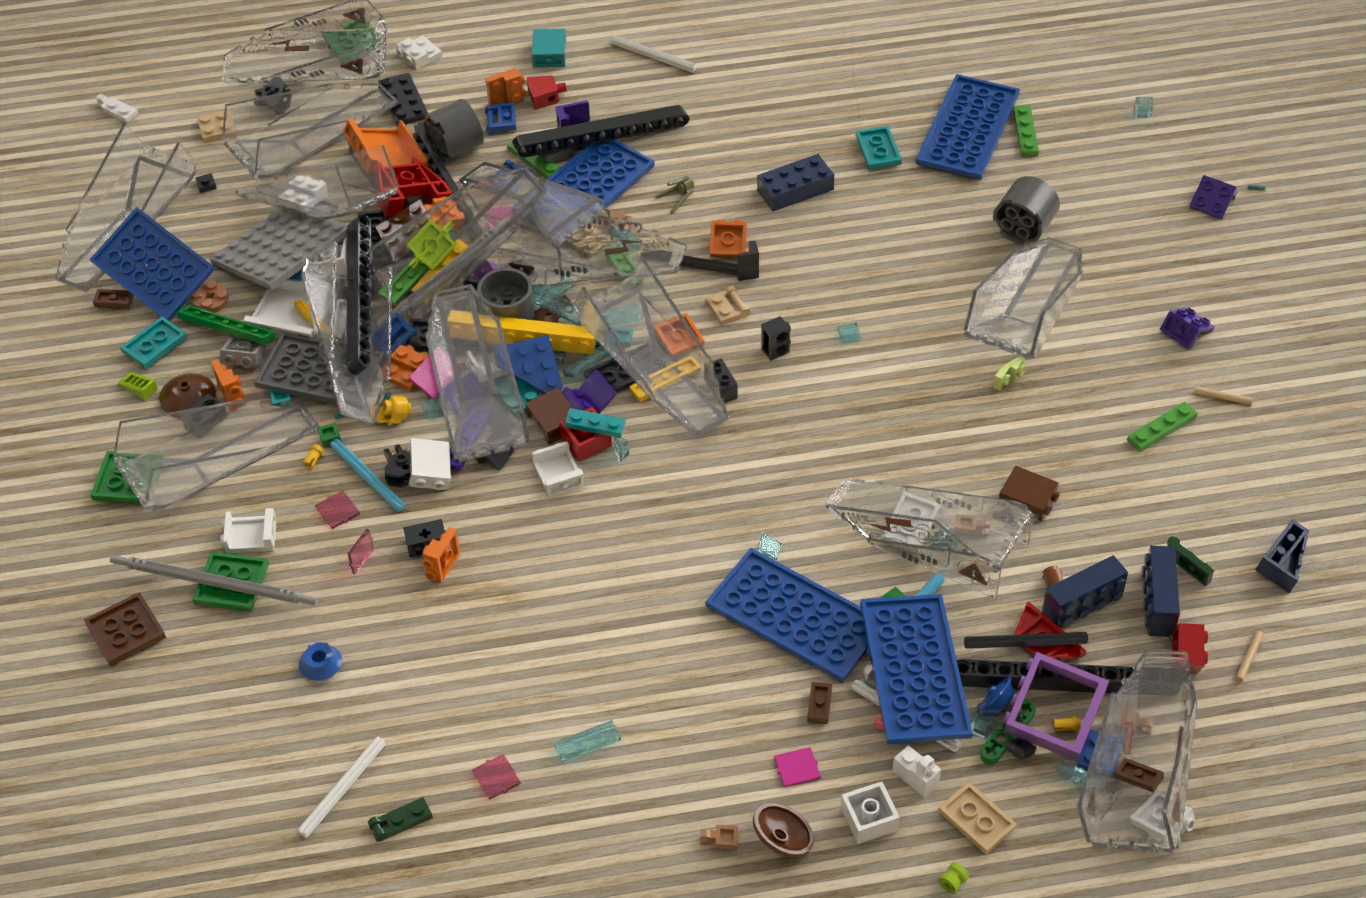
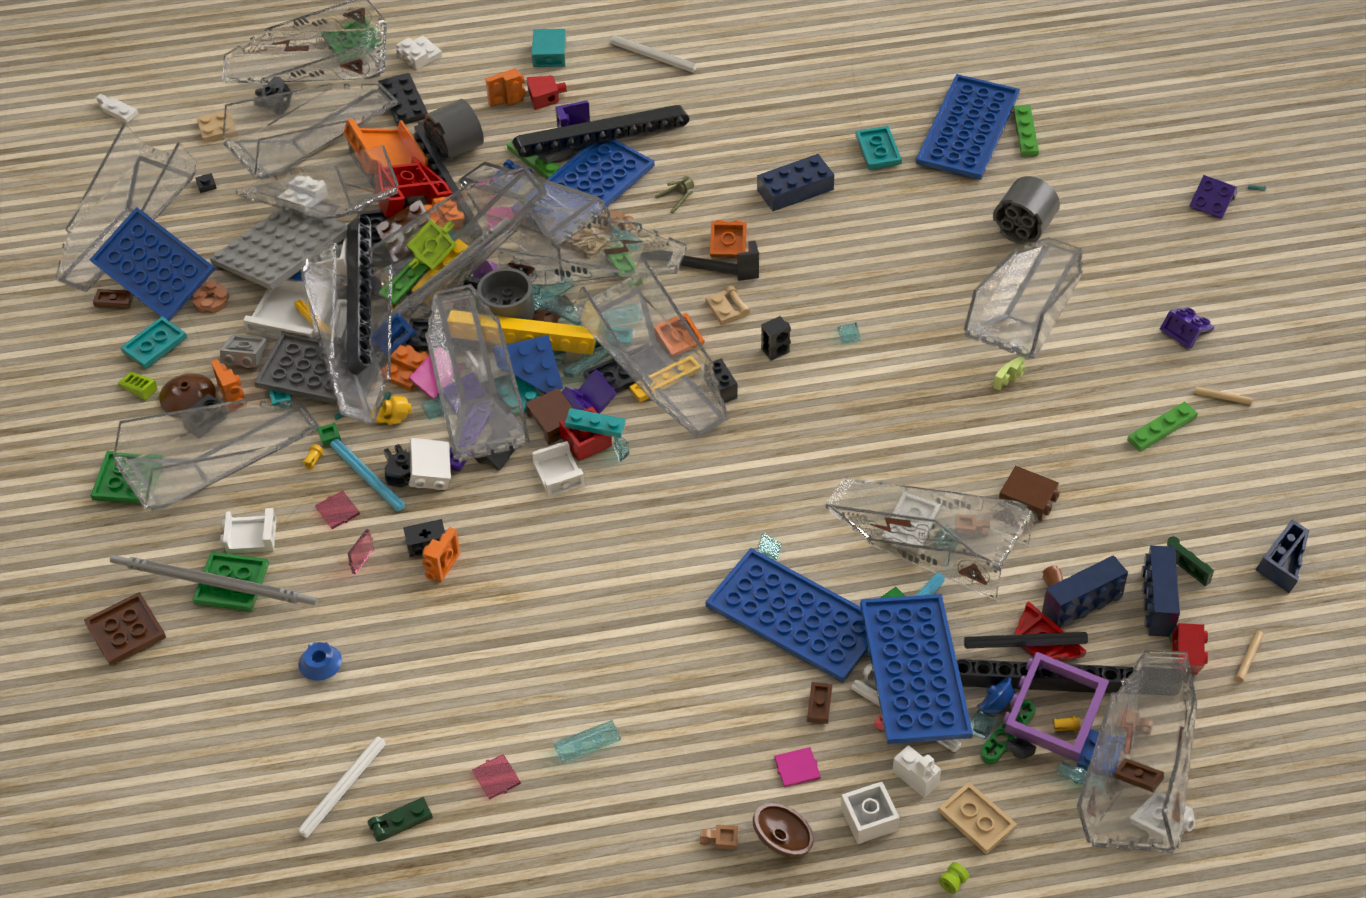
green plate [177,305,275,345] -> none
blue plate [485,103,517,135] -> none
clear light blue slope [1134,97,1153,118] -> none

